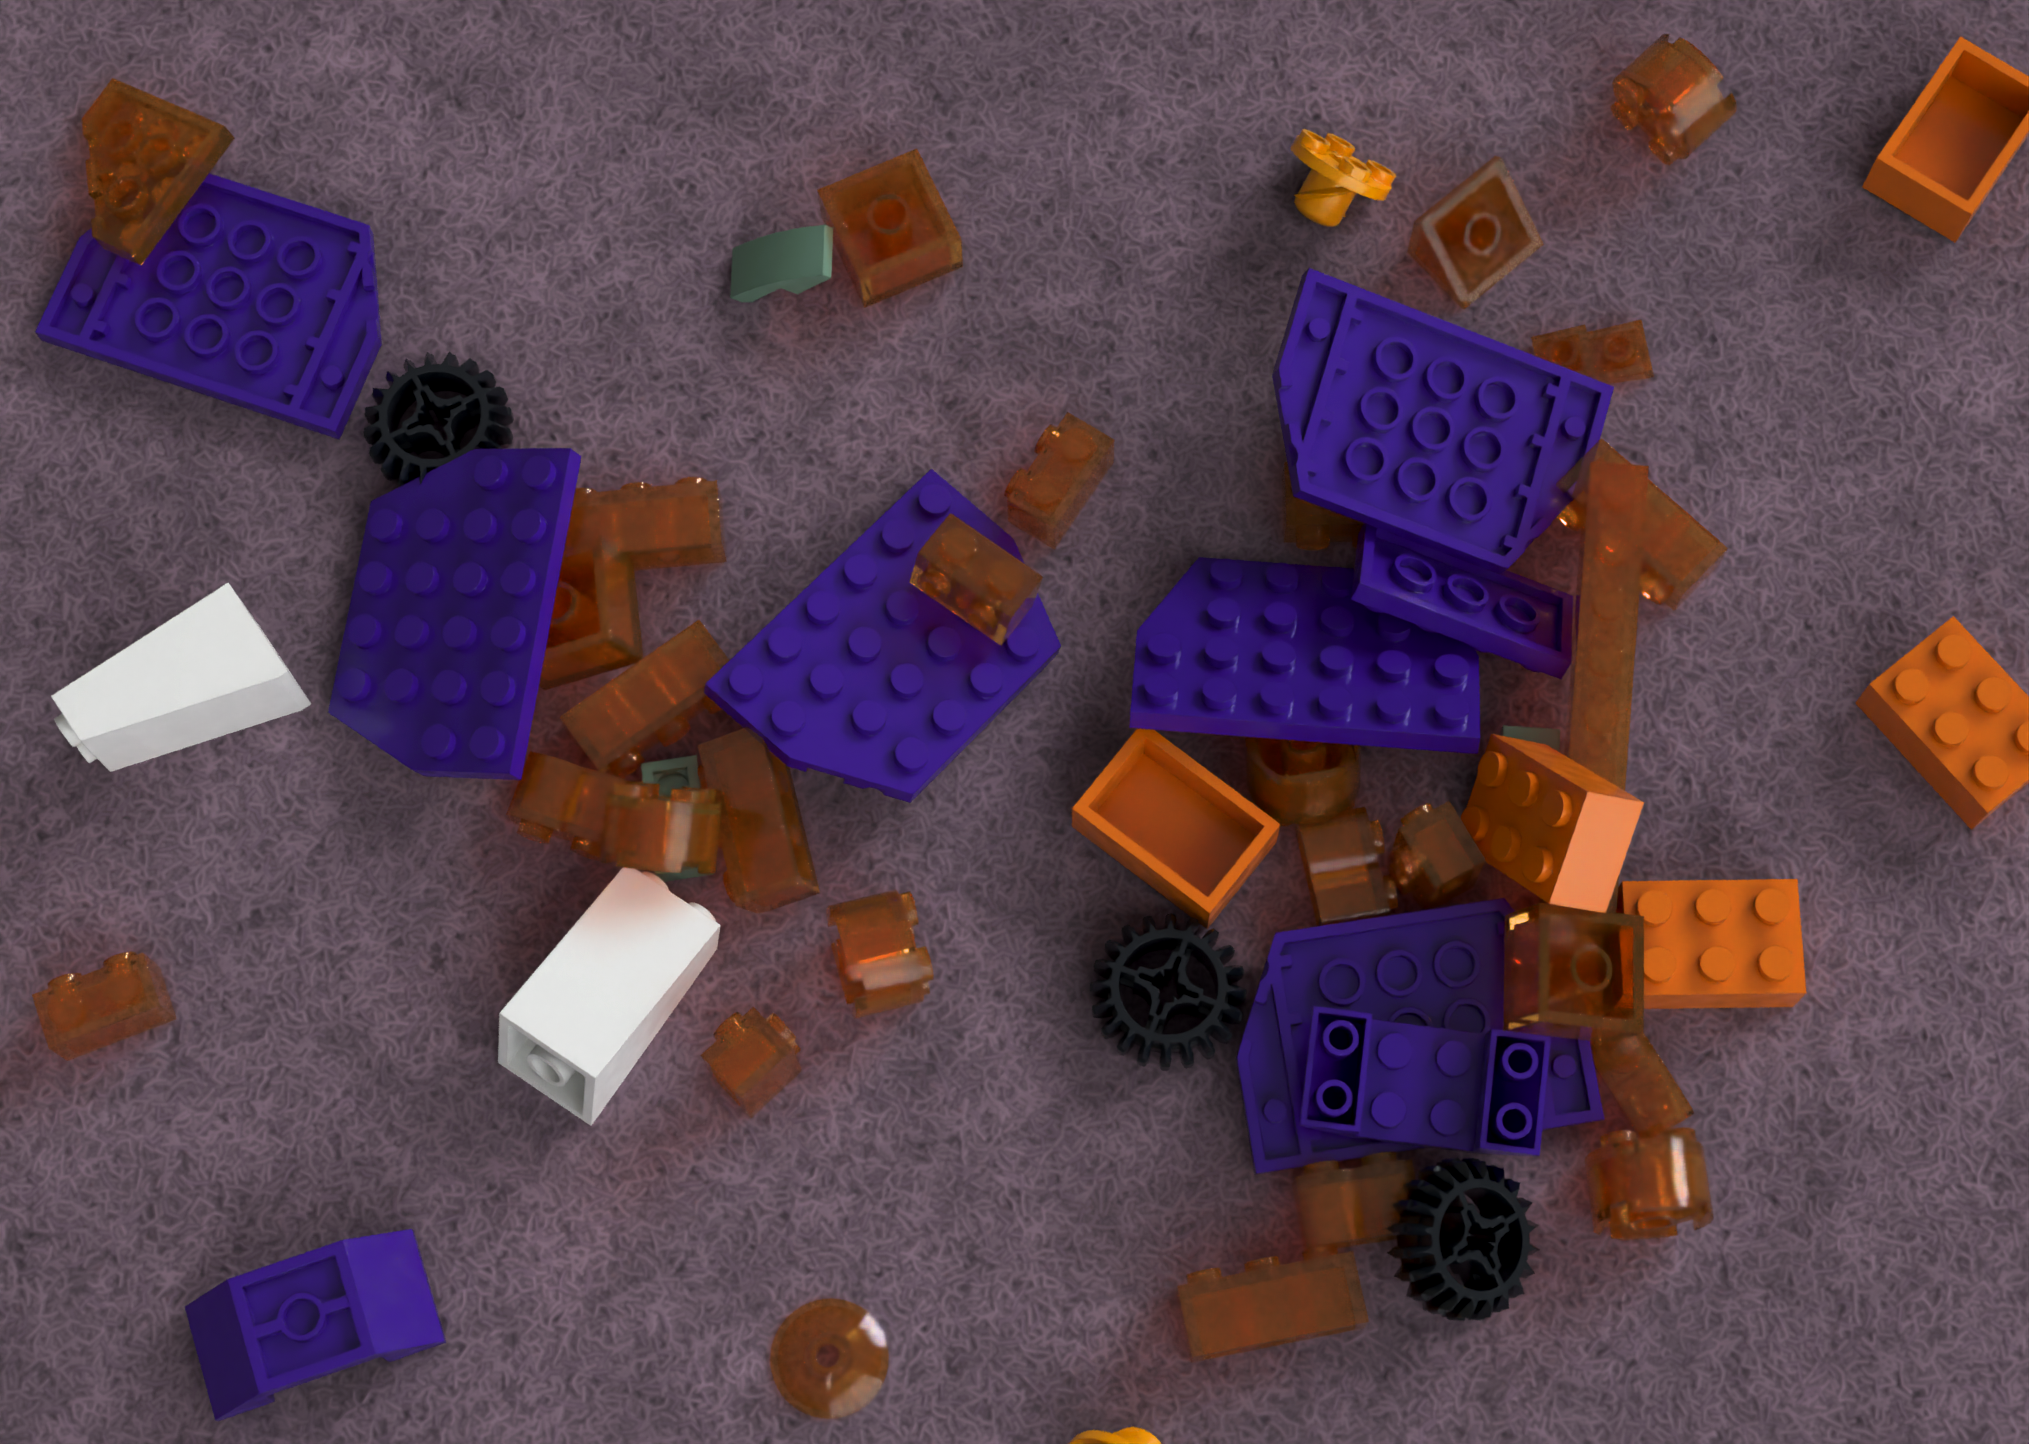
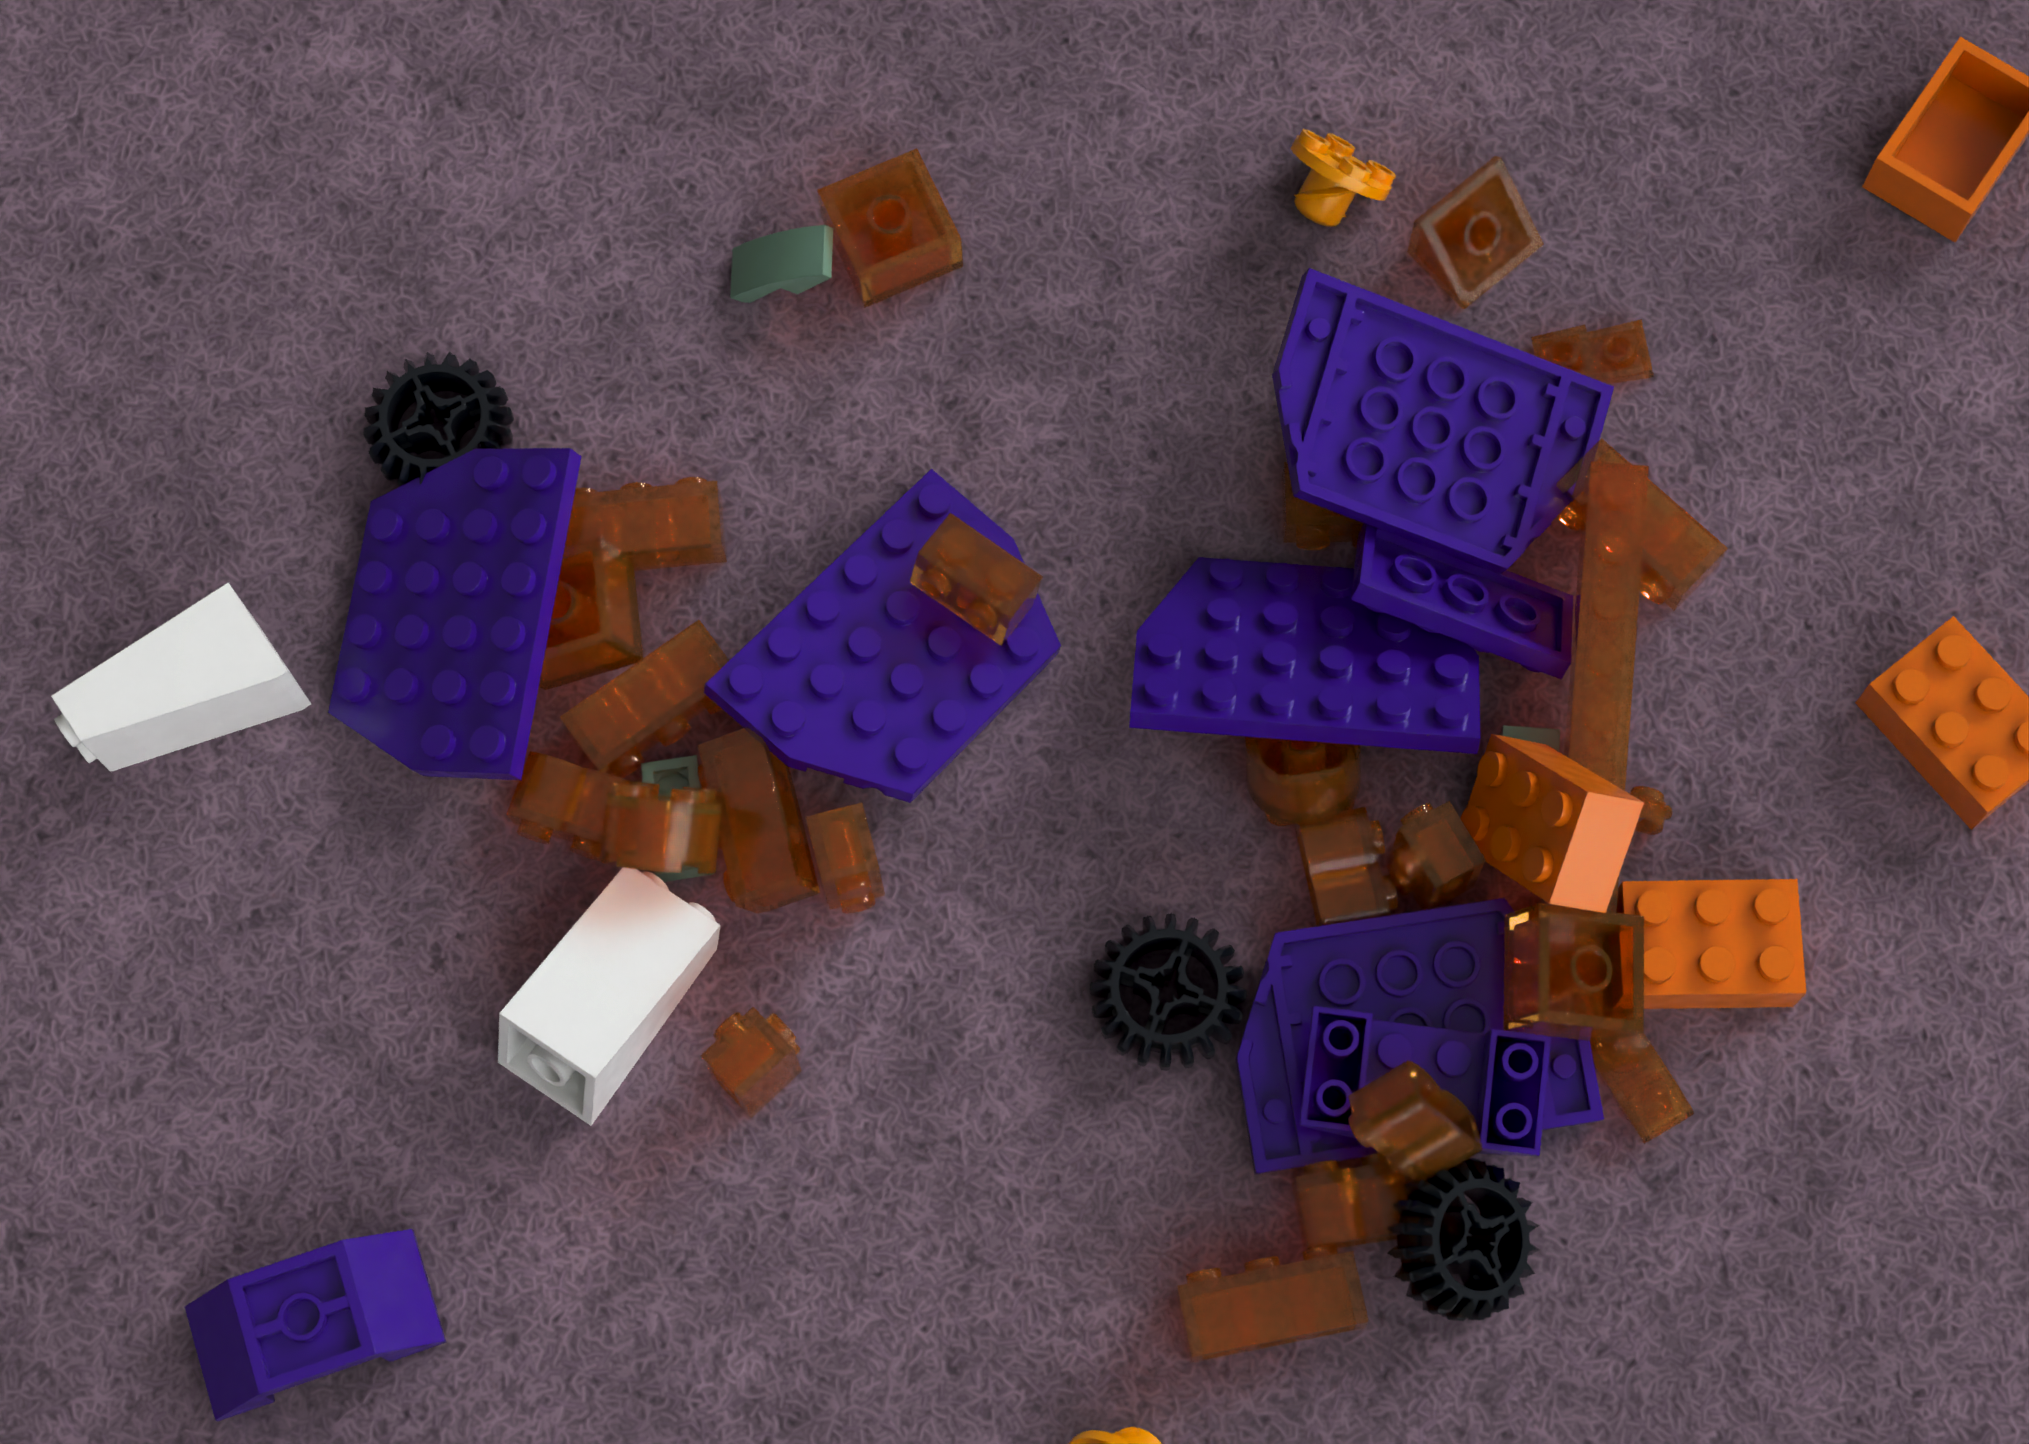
clear orange brick [32,952,177,1061] -> none
dark purple plate [35,161,382,440] -> none
clear orange plate [81,78,235,265] -> none
clear orange dish [770,1299,889,1419] -> none
clear orange brick [826,889,934,1019] -> none
clear orange brick [1004,412,1115,550] -> none
orange piece [1072,728,1281,929] -> none
clear orange brick [1584,1127,1714,1240] -> none
clear orange brick [1611,34,1737,165] -> none
none -> clear orange brick [806,802,885,913]
none -> clear orange brick [1348,1061,1483,1182]
none -> clear orange plate [1629,786,1673,835]

